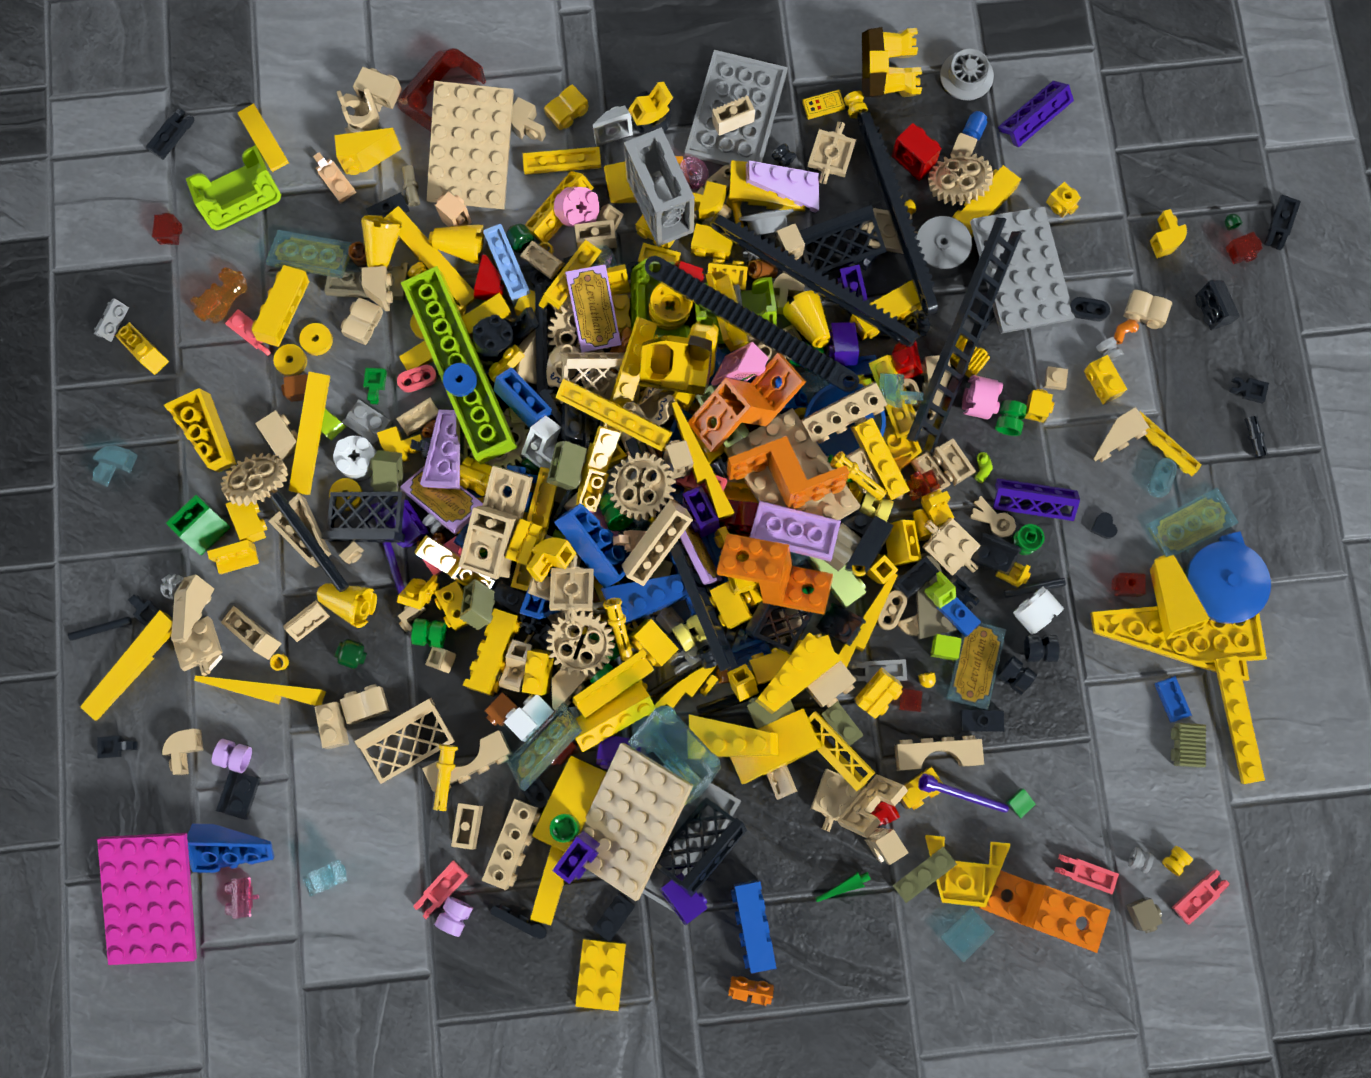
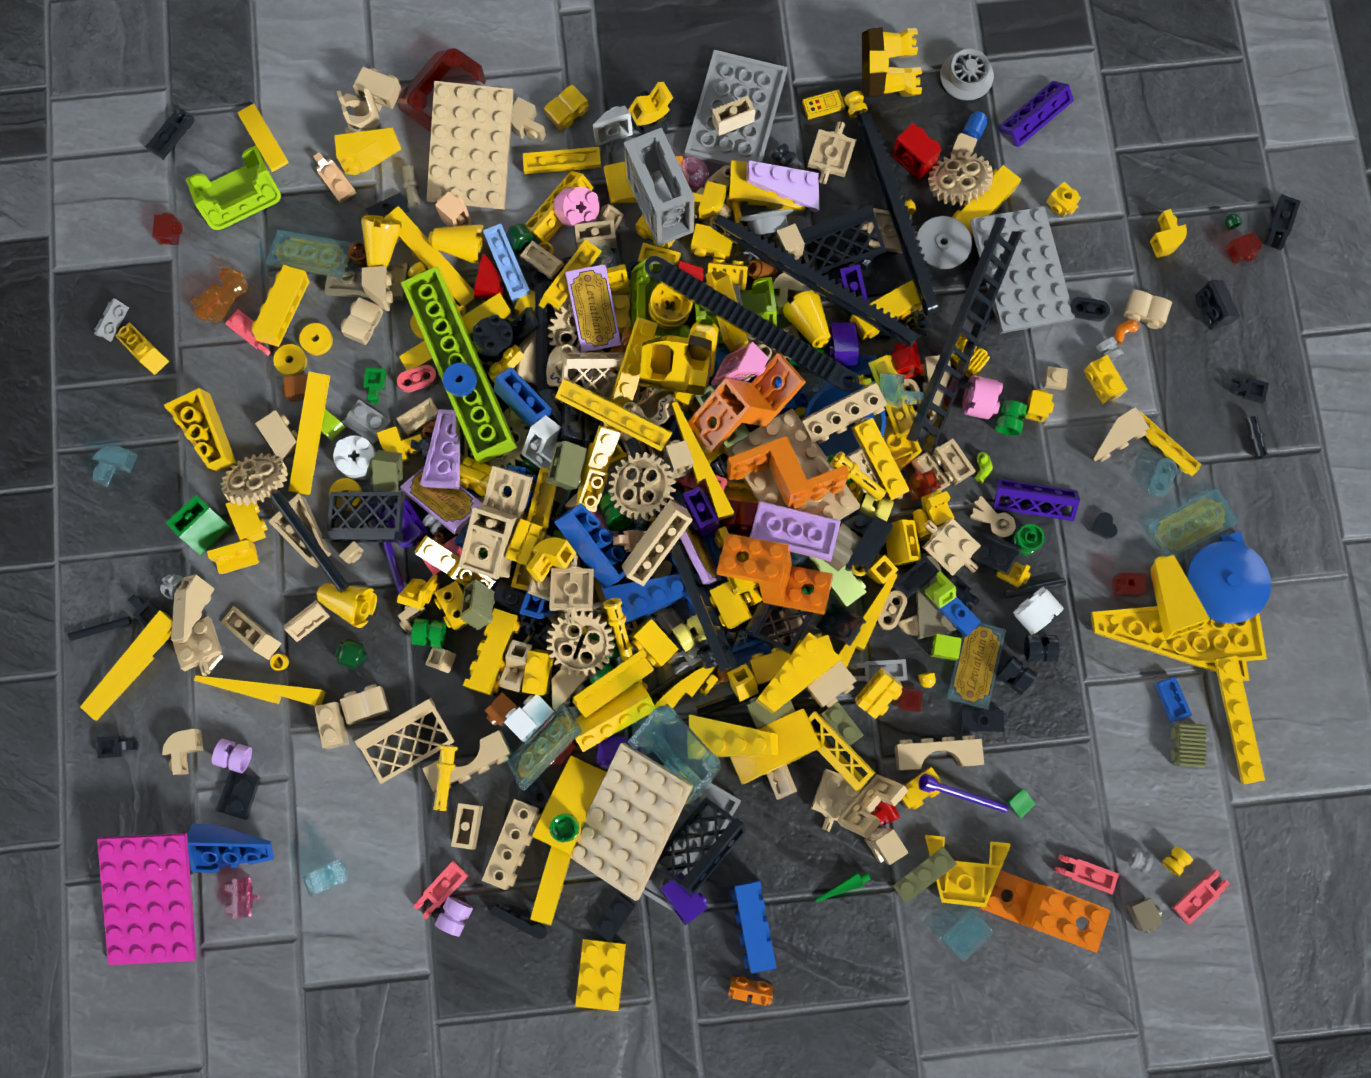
dark purple brick [552,831,600,884] -> none

